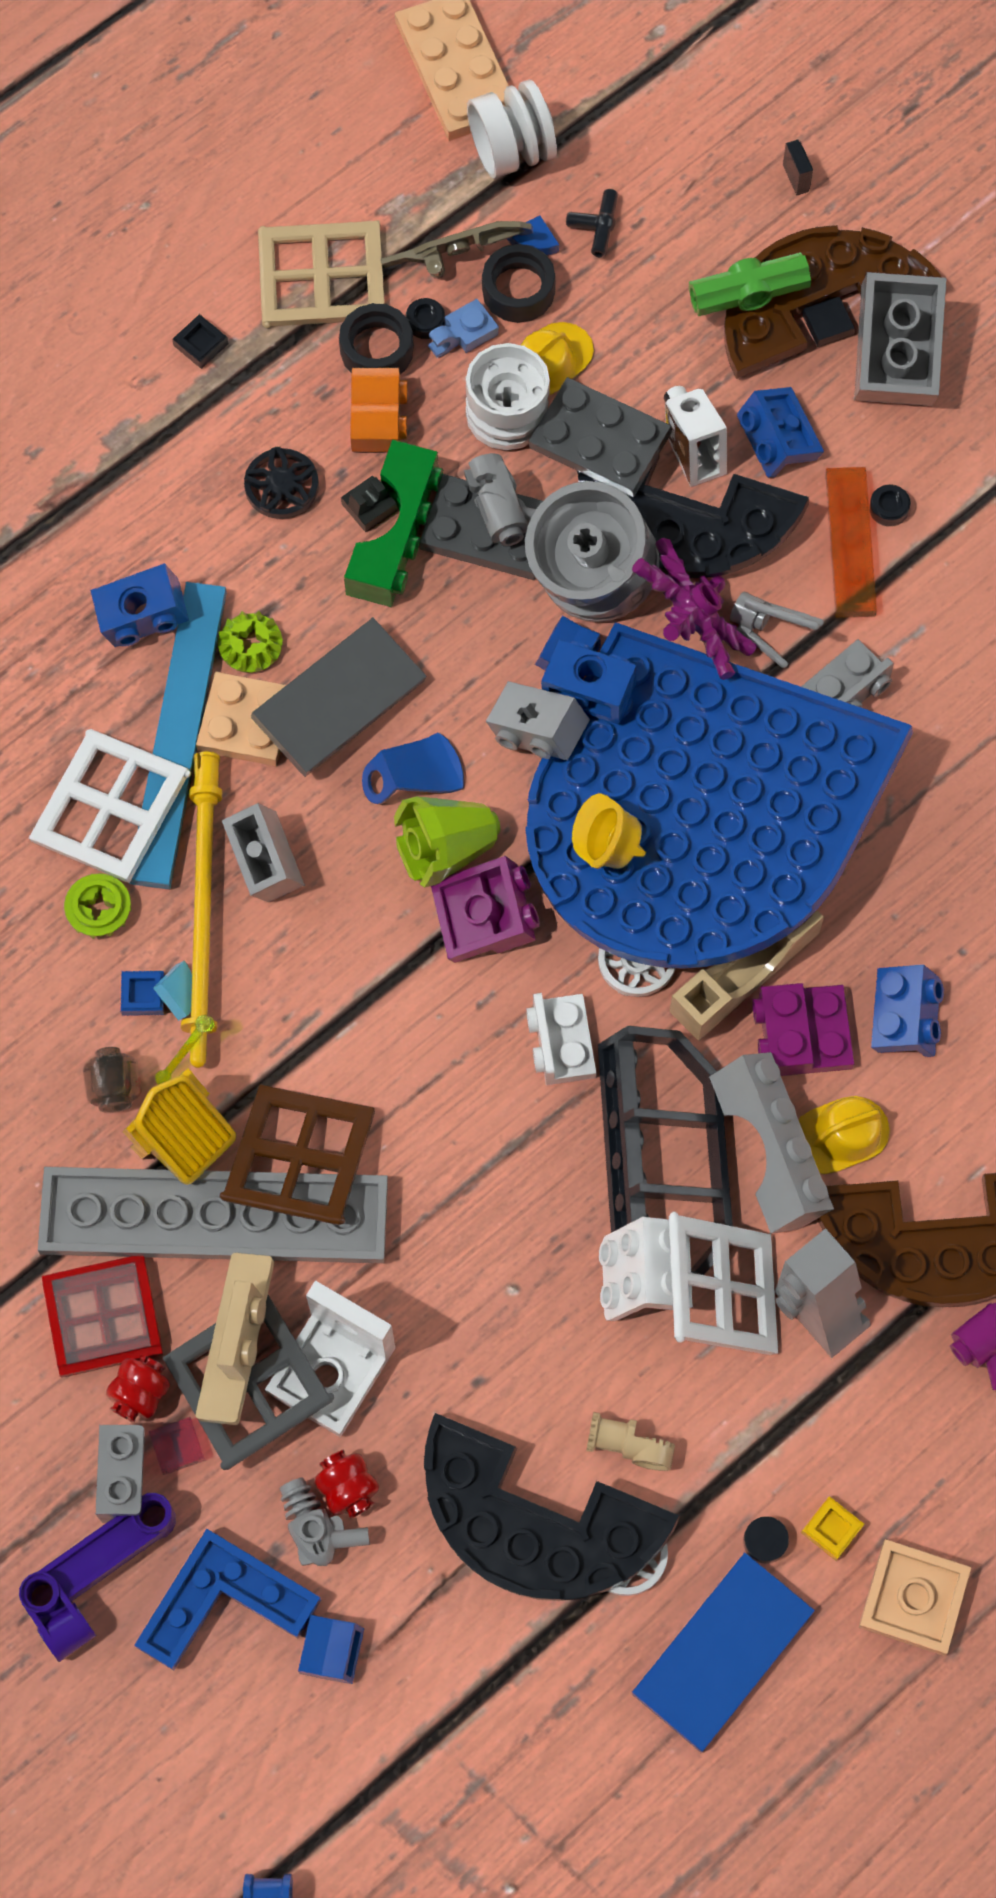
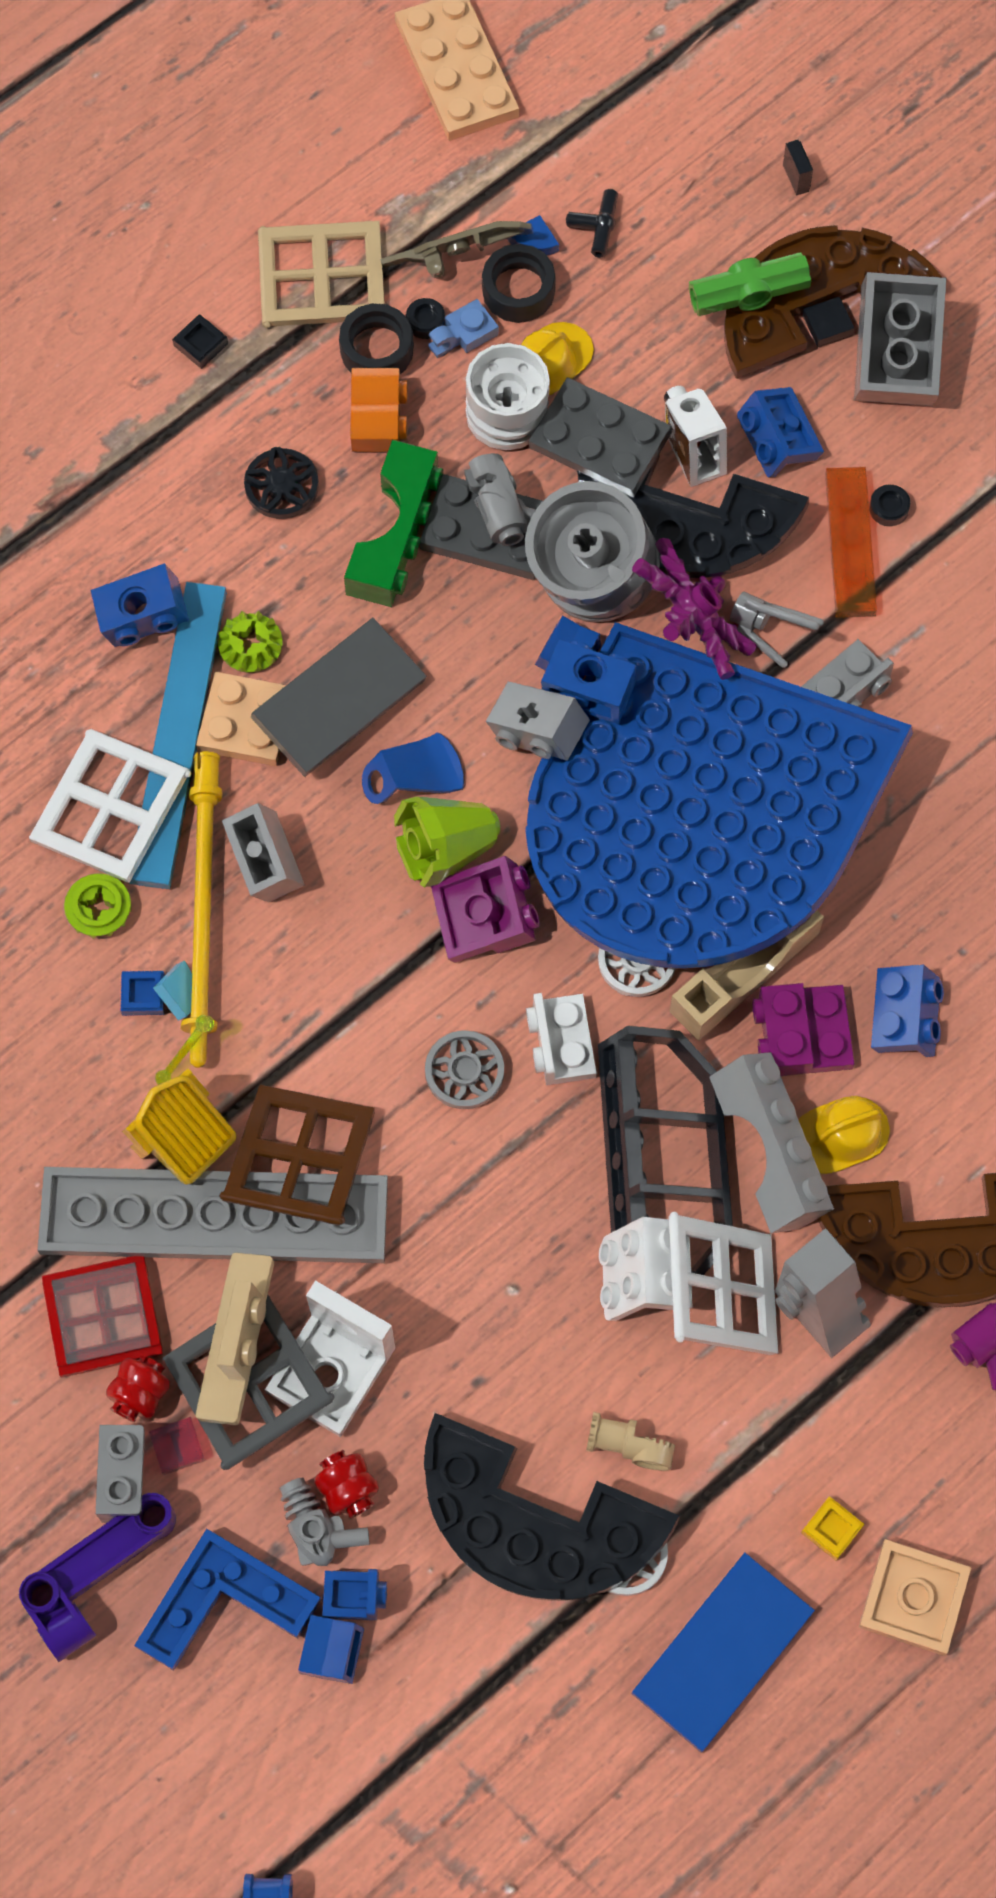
clear smoke head [82,1047,141,1113] -> none
pearl dark grey tile [341,475,397,532] -> none
white wheel [467,79,557,179] -> none
yellow piece [572,793,646,869] -> none
black tile [743,1517,789,1564] -> none
none -> blue bracket [322,1569,387,1620]
none -> light grey wheel [425,1030,504,1109]

